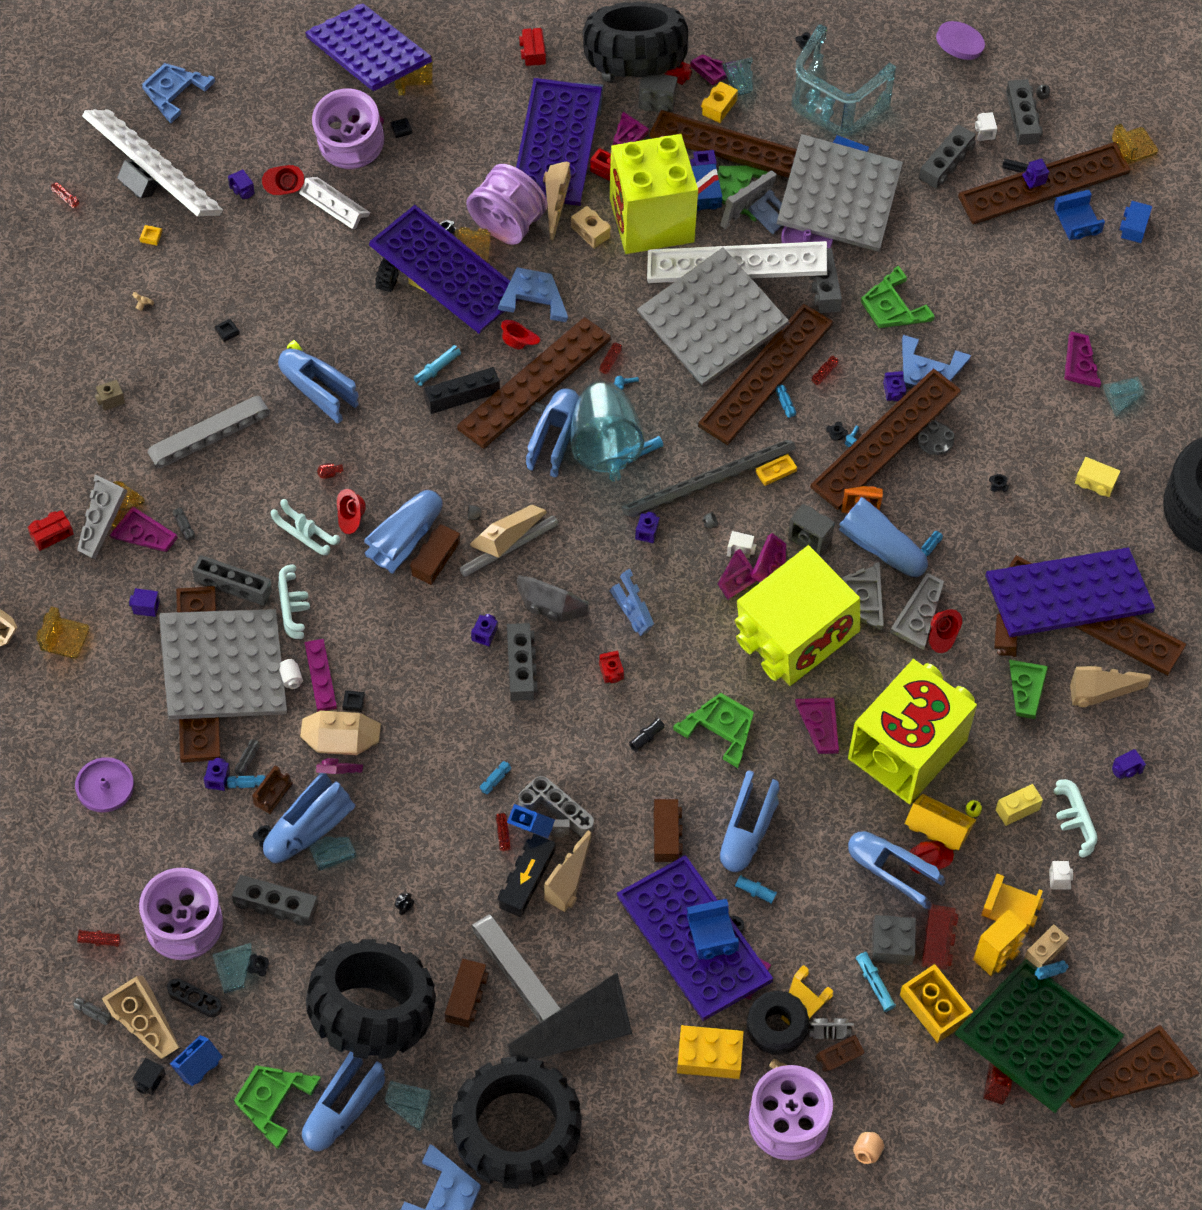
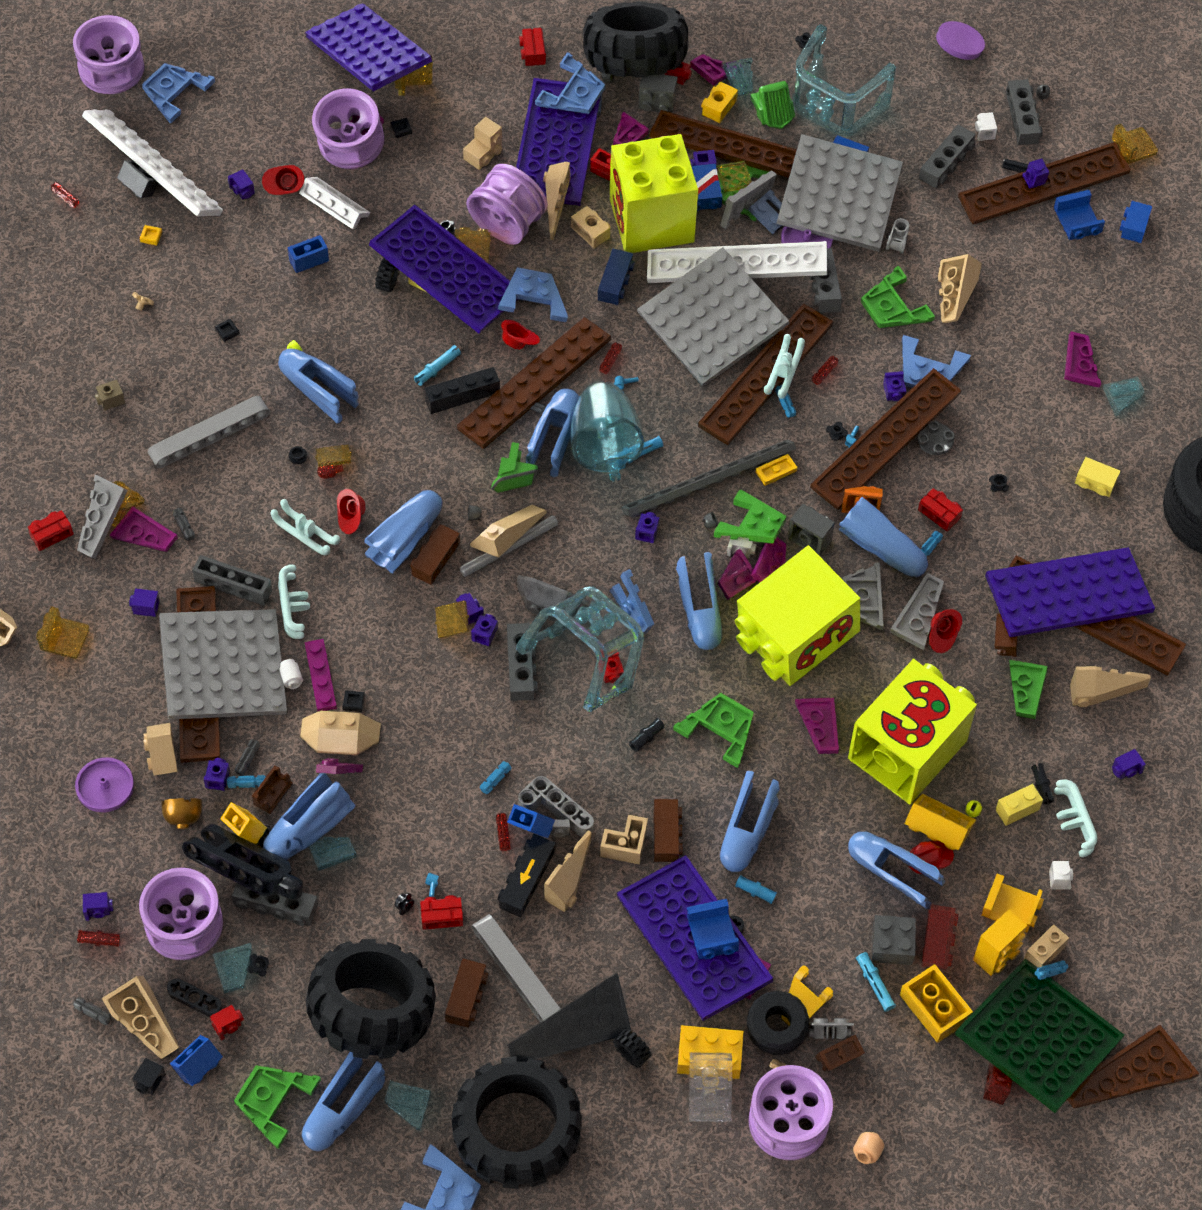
none -> lavender wheel [73,15,144,94]
none -> dark purple brick [83,892,114,921]
none -> tan brick [143,723,177,776]
none -> pearl gold cylinder [162,798,202,829]
none -> black piece [182,824,303,899]
none -> red brick [210,1005,244,1041]
none -> yellow brick [220,802,267,844]
none -> blue brick [287,235,329,273]
none -> black plate [289,446,307,464]
none -> clear yellow piece [315,445,352,467]
none -> red brick [420,895,463,930]
none -> dark azure hand [425,873,439,897]
none -> clear yellow piece [435,600,469,638]
none -> dark purple brick [456,593,484,626]
none -> tan brick [463,117,502,170]
none -> bright green piece [491,442,538,493]
none -> clear light blue windscreen [516,586,644,712]
none -> medium blue wing [535,52,605,114]
none -> dark blue brick [598,248,635,305]
none -> tan brick [600,815,648,865]
none -> black tyre [613,1029,652,1068]
none -> medium blue piece [676,552,722,650]
none -> clear brick [688,1052,732,1122]
none -> bright green wing [714,490,786,543]
none -> clear yellow window [717,161,752,192]
none -> bright green piece [751,81,795,129]
none -> light aqua piece [764,334,805,399]
none -> light grey piece [886,218,909,254]
none -> red brick [918,488,963,532]
none -> tan wedge [938,254,982,323]
none -> black pin [1031,763,1054,804]

